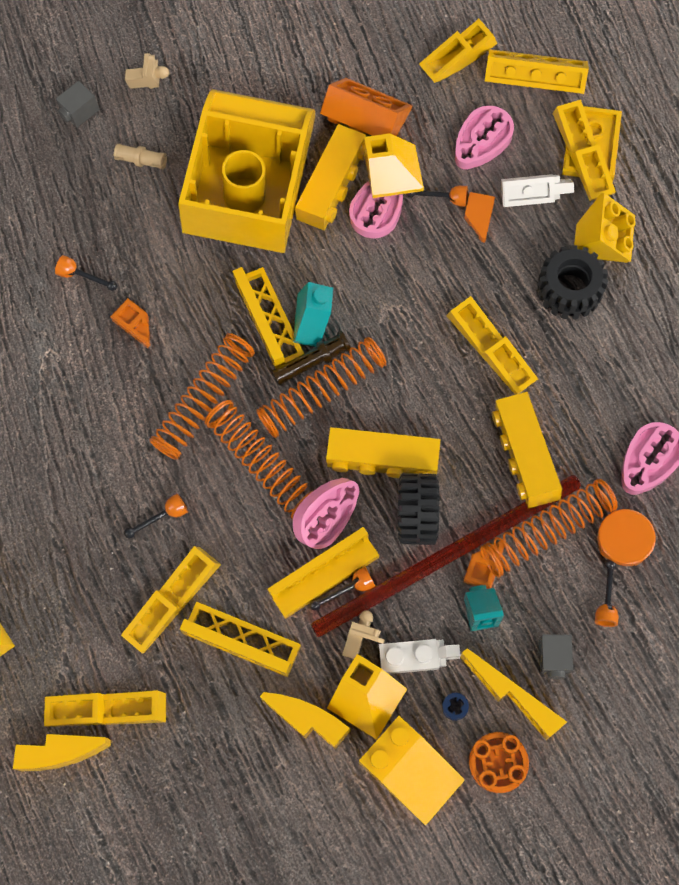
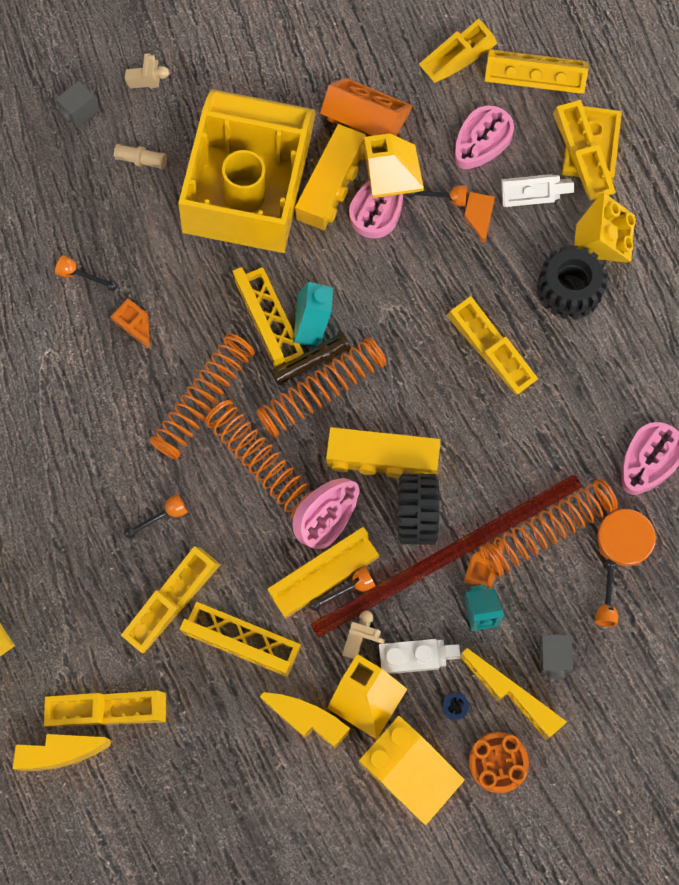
yellow brick [492,392,562,508] -> none

